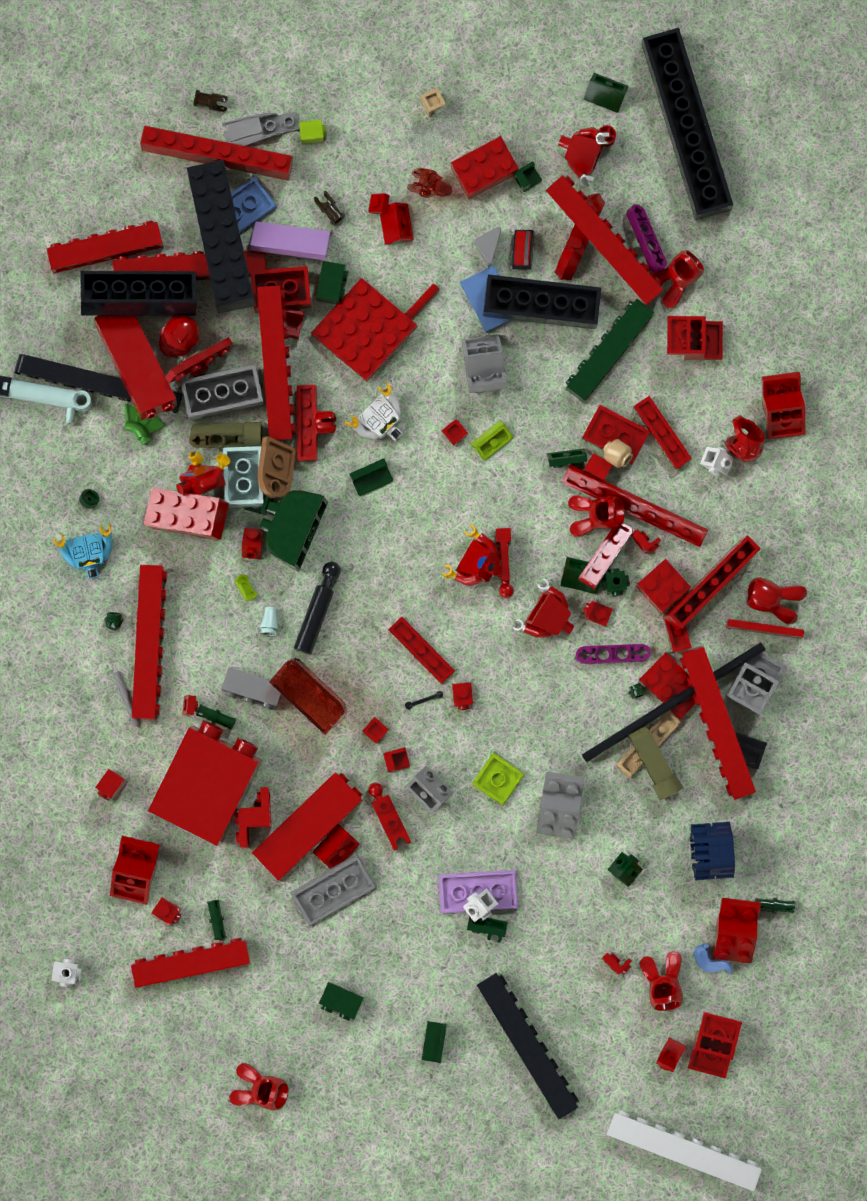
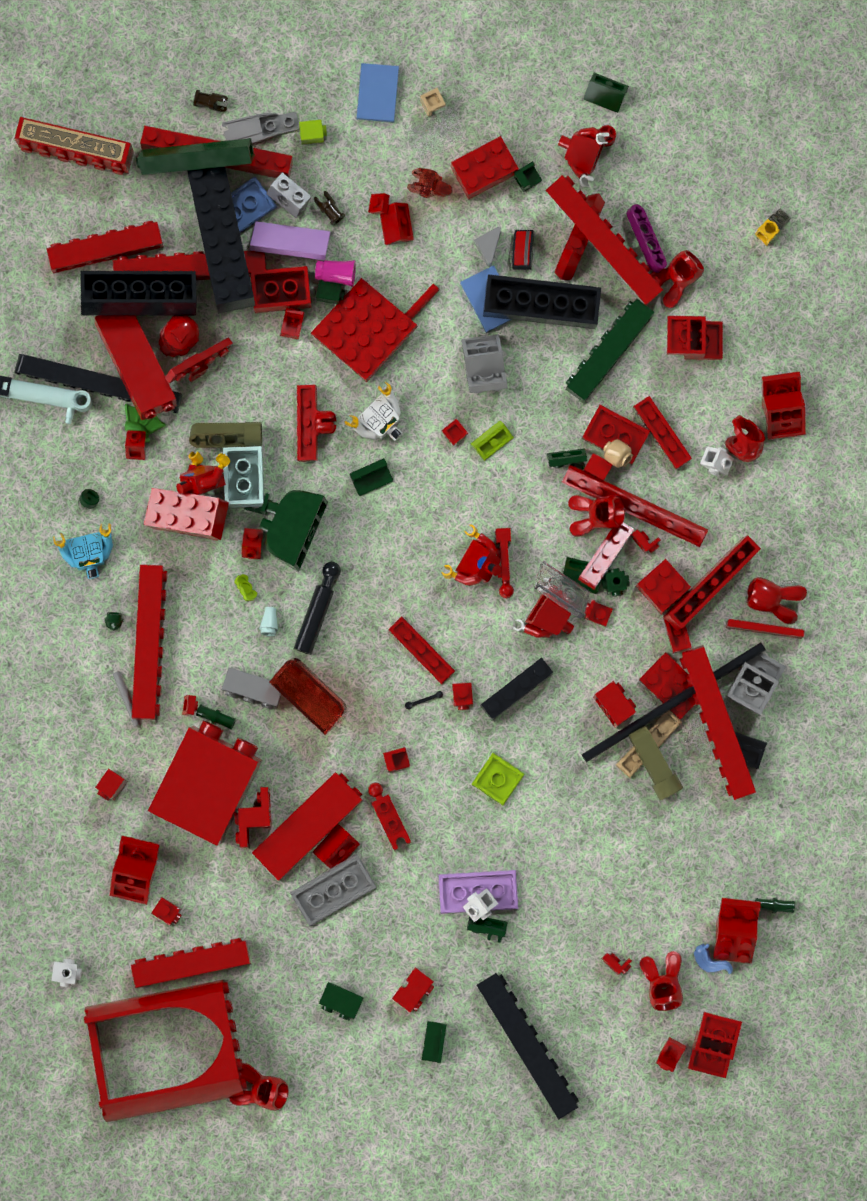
light grey brick [181,365,264,421] -> none
dark green pin [207,899,227,940] -> none
red brick [257,285,296,440] -> none
medium nougat tile [257,436,296,498] -> none
red plate [362,717,389,744] -> none
light grey brick [405,766,453,814] -> none
light grey bracket [536,772,585,839] -> none
magenta beam [575,644,651,664] -> none
white brick [606,1110,762,1191] -> none
dark green brick [607,852,643,887] -> none
dark green plate [628,683,646,699] -> none
black brick [641,28,733,221] -> none
dark blue piece [690,821,735,881] -> none
none -> brick [14,117,134,175]
none -> red panel [84,979,247,1122]
none -> red bracket [125,430,146,460]
none -> dark green brick [136,138,255,175]
none -> light grey brick [267,172,312,218]
none -> dark pink plant [315,260,356,287]
none -> medium blue tile [357,63,399,123]
none -> red brick [392,967,434,1013]
none -> black brick [480,657,554,721]
none -> clear tile [534,561,590,619]
none -> red brick [593,681,636,728]
none -> leg [755,208,791,246]

